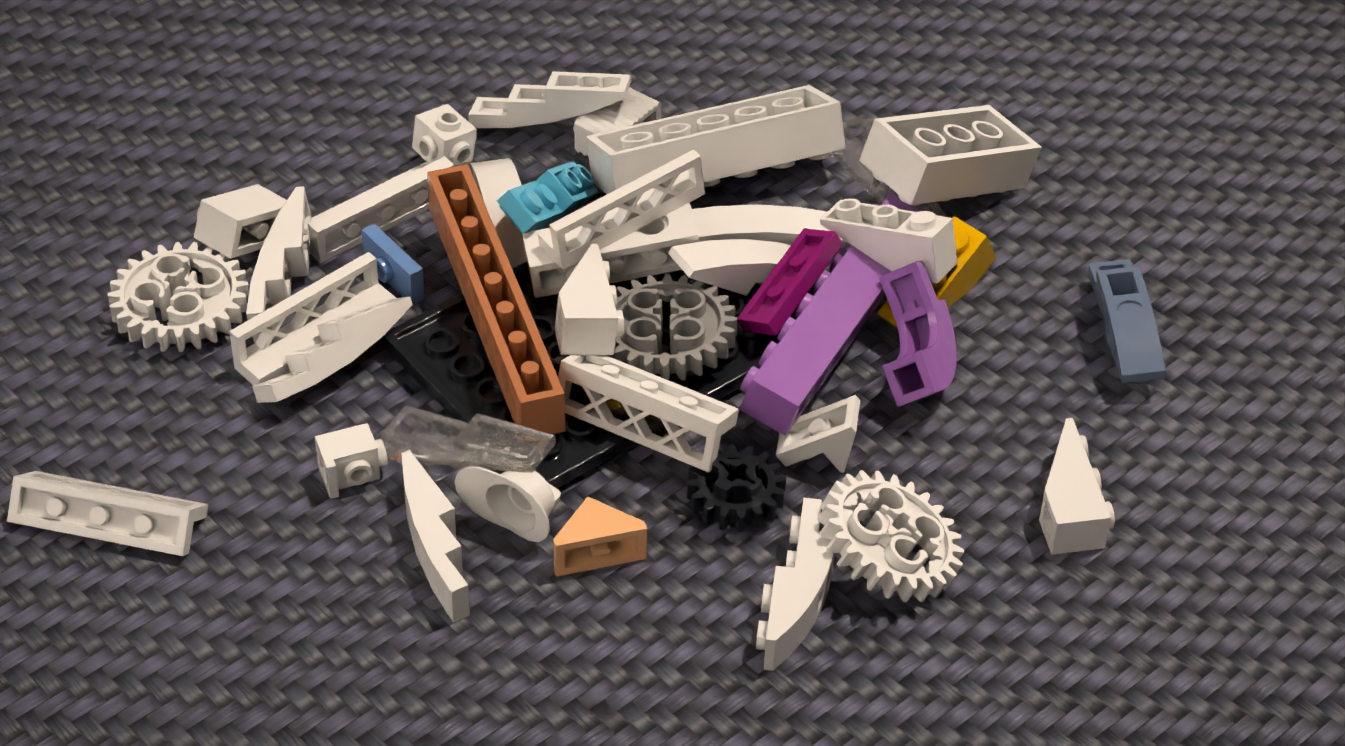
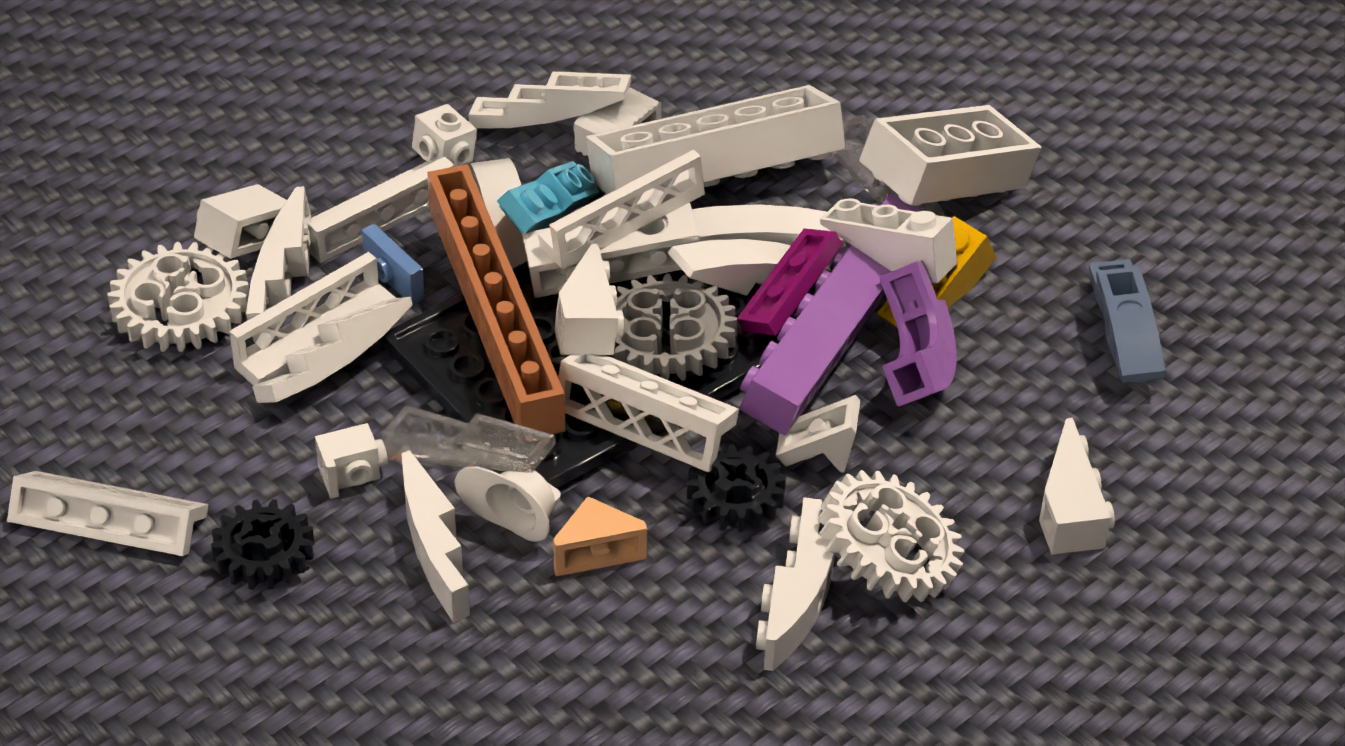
none -> black gear [211,499,315,590]

